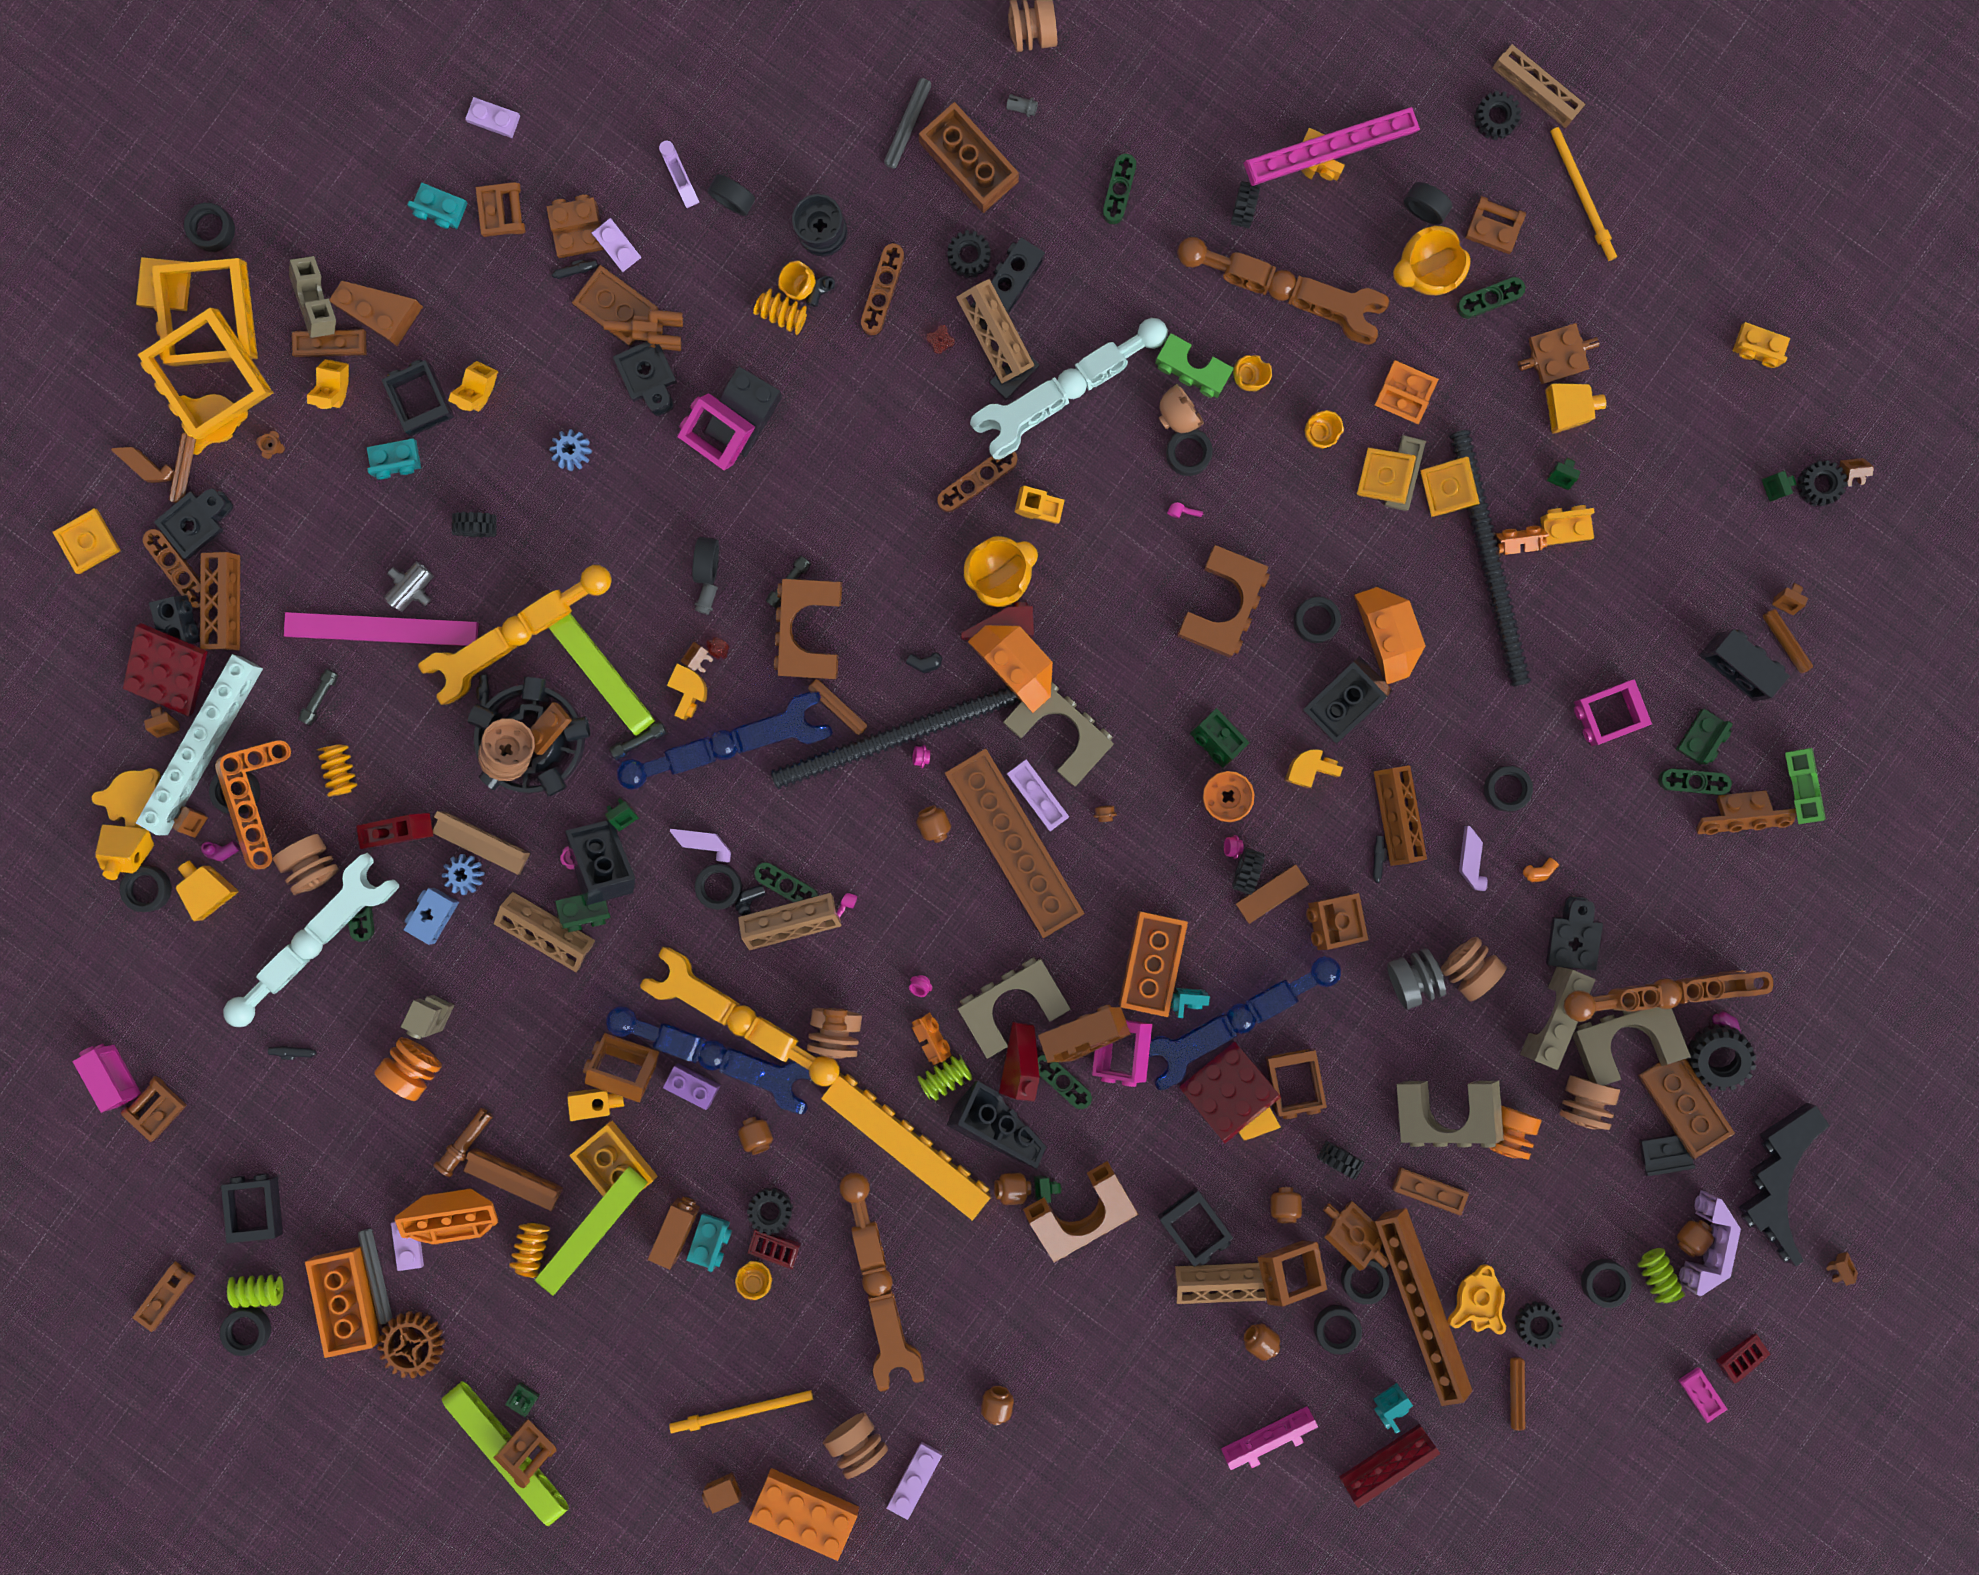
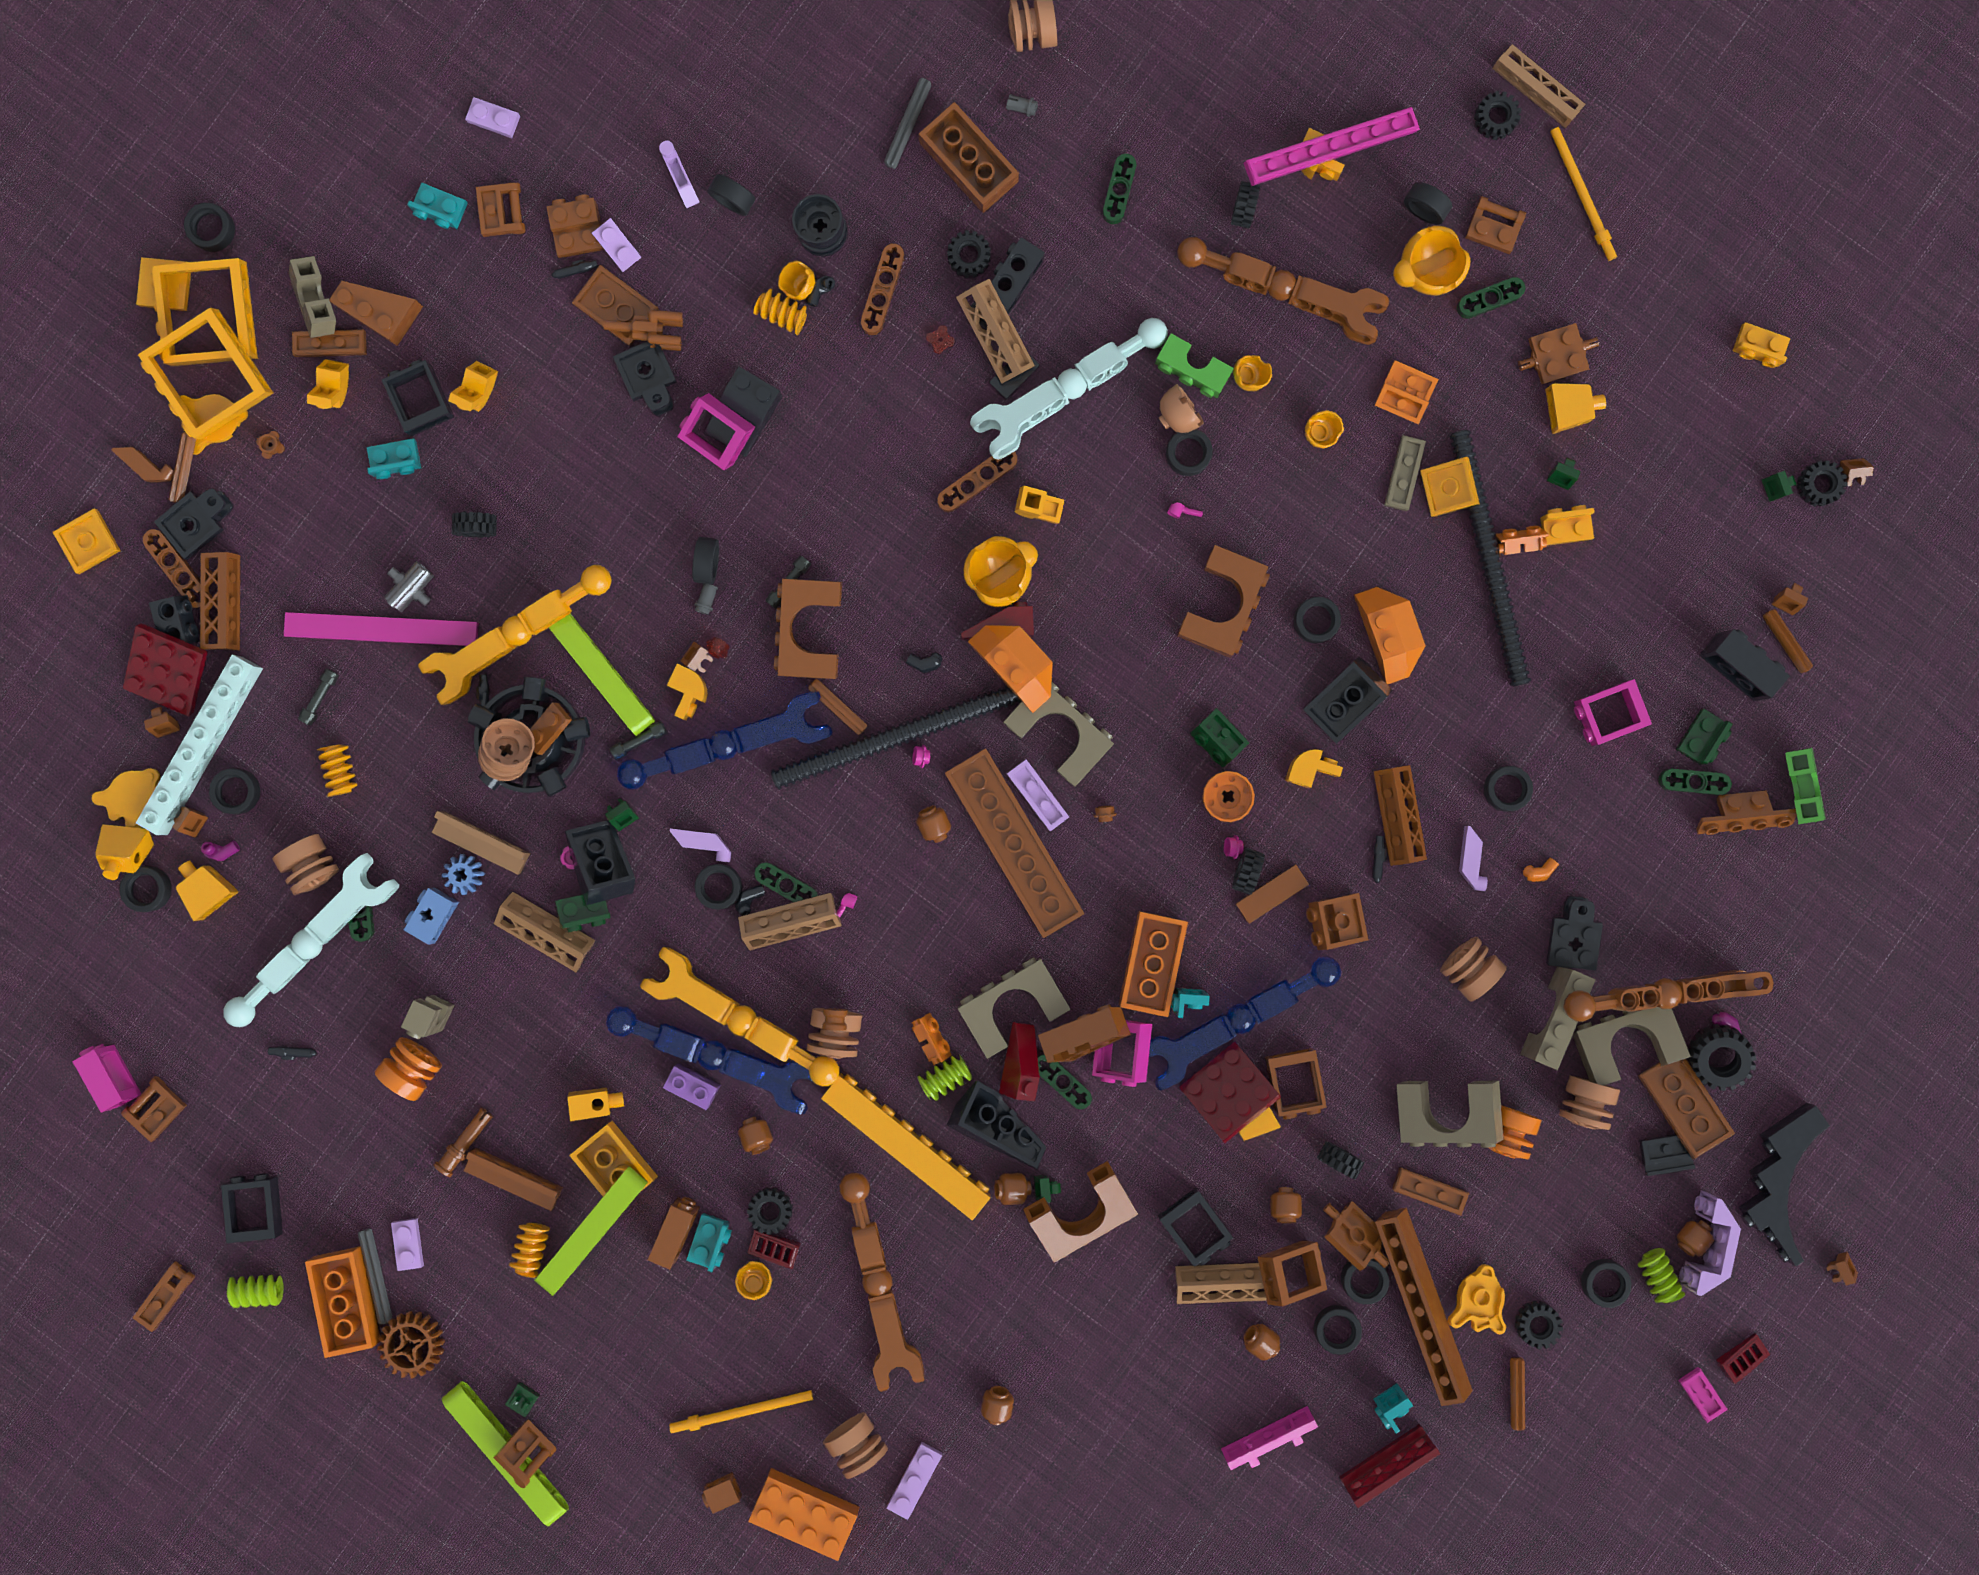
orange beam [215,740,291,870] -> none
black tyre [219,1306,271,1356] -> none
dark red slope [356,813,433,849] -> none
orange wedge [395,1189,498,1244] -> none
medium blue gear [550,429,592,471] -> none
dark orange window [583,1033,659,1103] -> none
dark pink plate [909,975,932,997] -> none
light orange tile [1357,448,1416,504] -> none
dark grey wheel [1387,948,1446,1010] -> none

